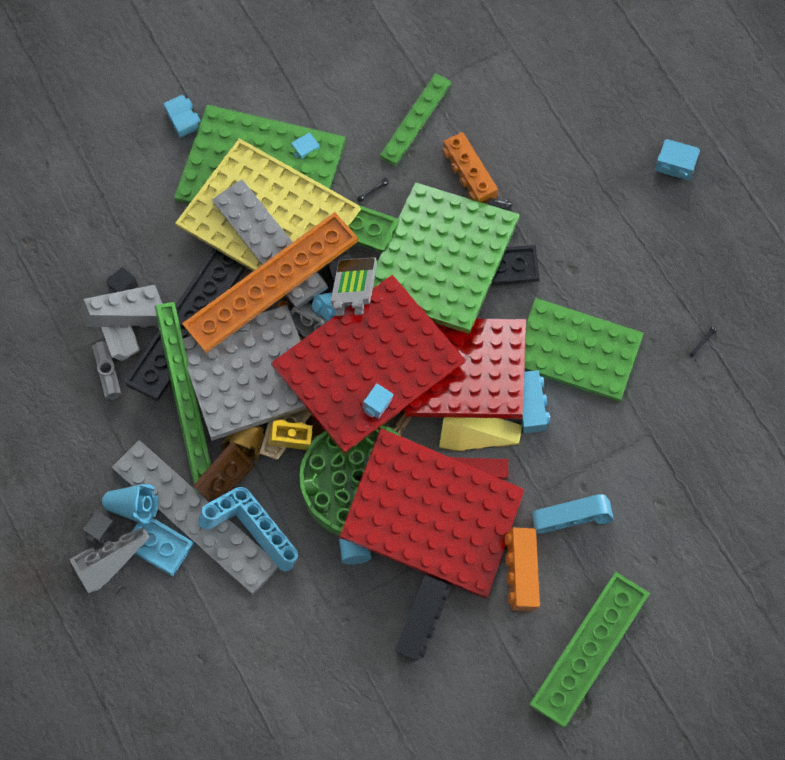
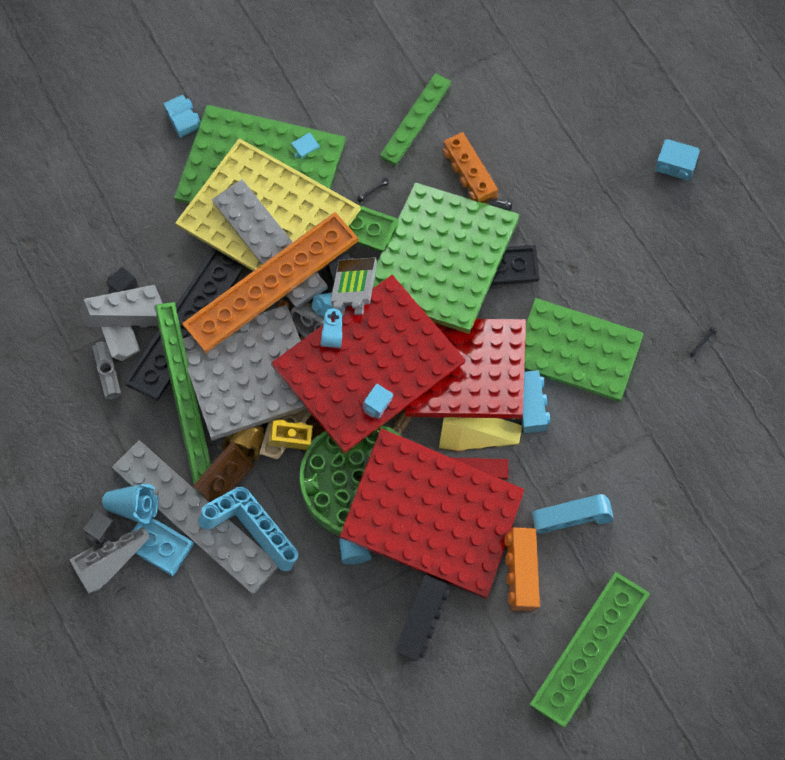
none -> medium azure piece [321,308,342,348]

